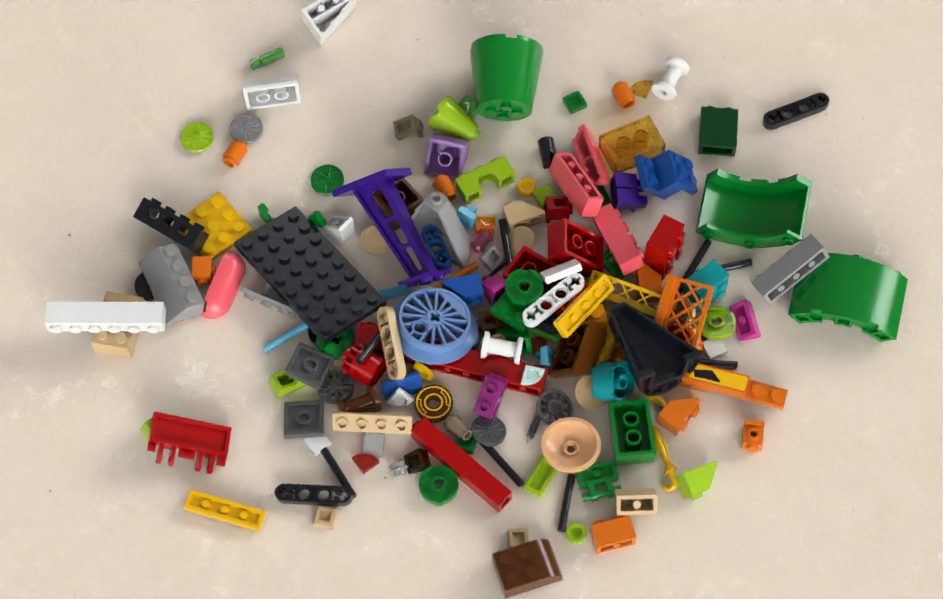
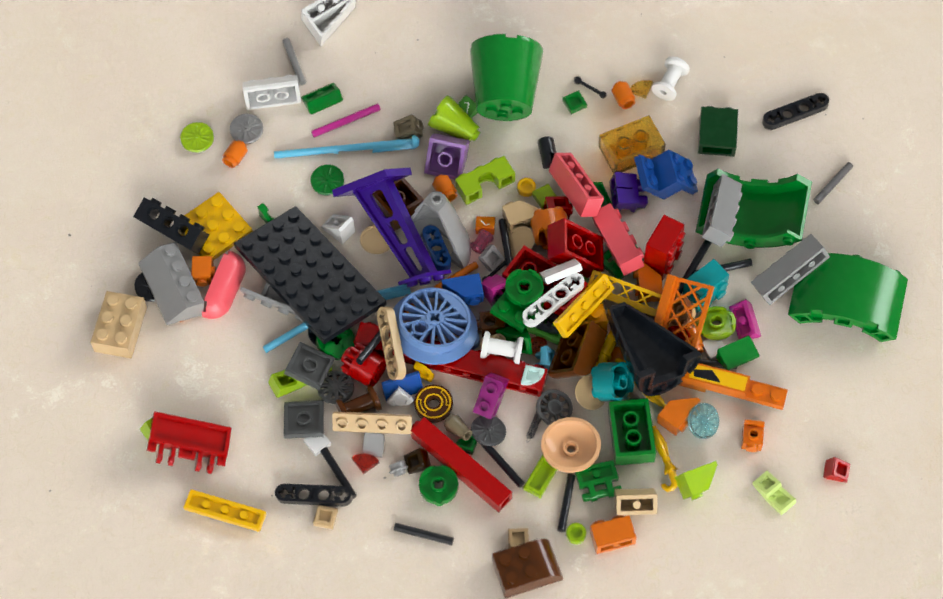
white brick [44,302,166,333] -> none
bright green axle [250,48,285,70] -> none
green tile [308,211,327,228] -> none
medium azure tile [457,205,477,231] -> none
coral brick [572,124,611,186] -> none
none -> medium azure bar [274,135,420,159]
none -> light grey bar [283,38,306,85]
none -> green slope [301,83,343,114]
none -> dark pink bar [311,103,381,138]
none -> black bar [394,523,454,545]
none -> orange brick [531,206,568,250]
none -> black hinge [574,76,607,98]
none -> clear light blue wheel [688,403,719,439]
none -> light grey brick [702,174,743,247]
none -> green slope [716,336,760,371]
none -> yellowish green slope [753,471,796,515]
none -> flat silver bar [813,162,853,204]
none -> red slope [823,457,851,483]

